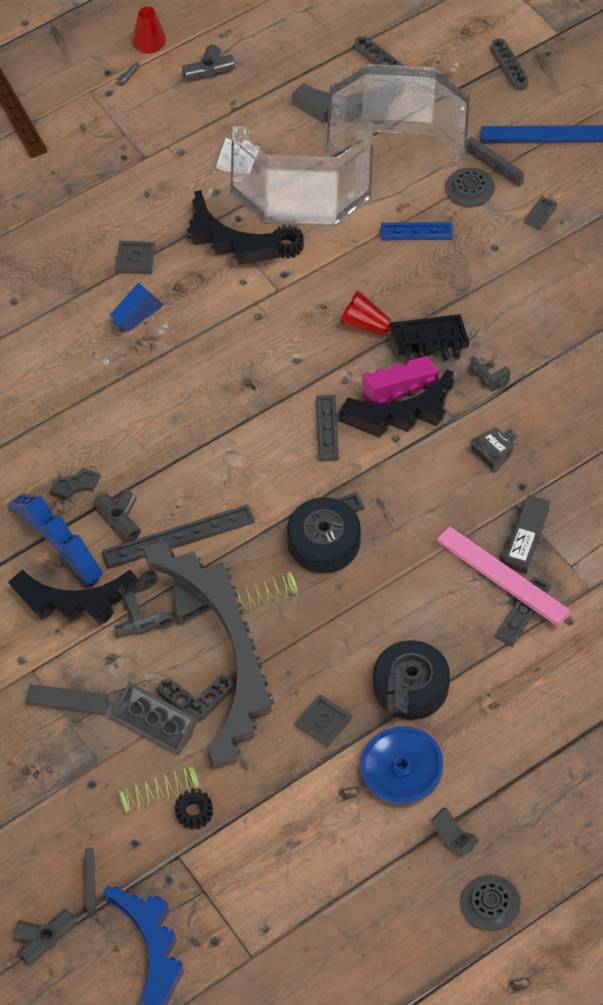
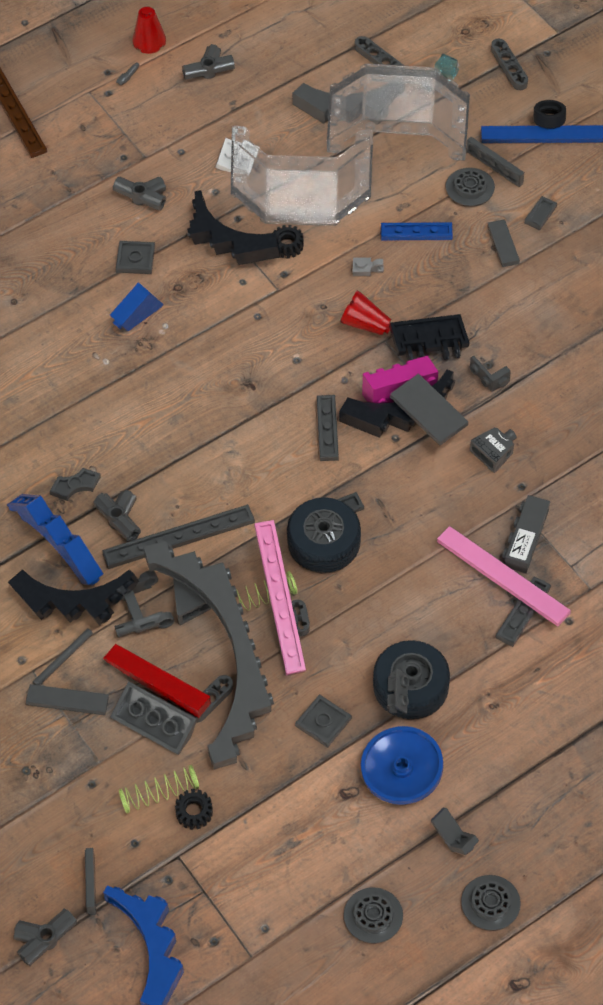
none -> dark grey bar [32,628,93,685]
none -> red slope [103,644,211,718]
none -> dark grey piece [113,177,166,210]
none -> bright pink tile [254,520,306,675]
none -> dark grey beam [292,600,310,637]
none -> dark grey wheel [344,887,403,943]
none -> light grey plate [353,258,384,276]
none -> dark grey tile [390,373,468,446]
none -> clear light blue brick [434,54,459,85]
none -> dark grey tile [487,219,520,267]
none -> black tyre [533,100,566,128]

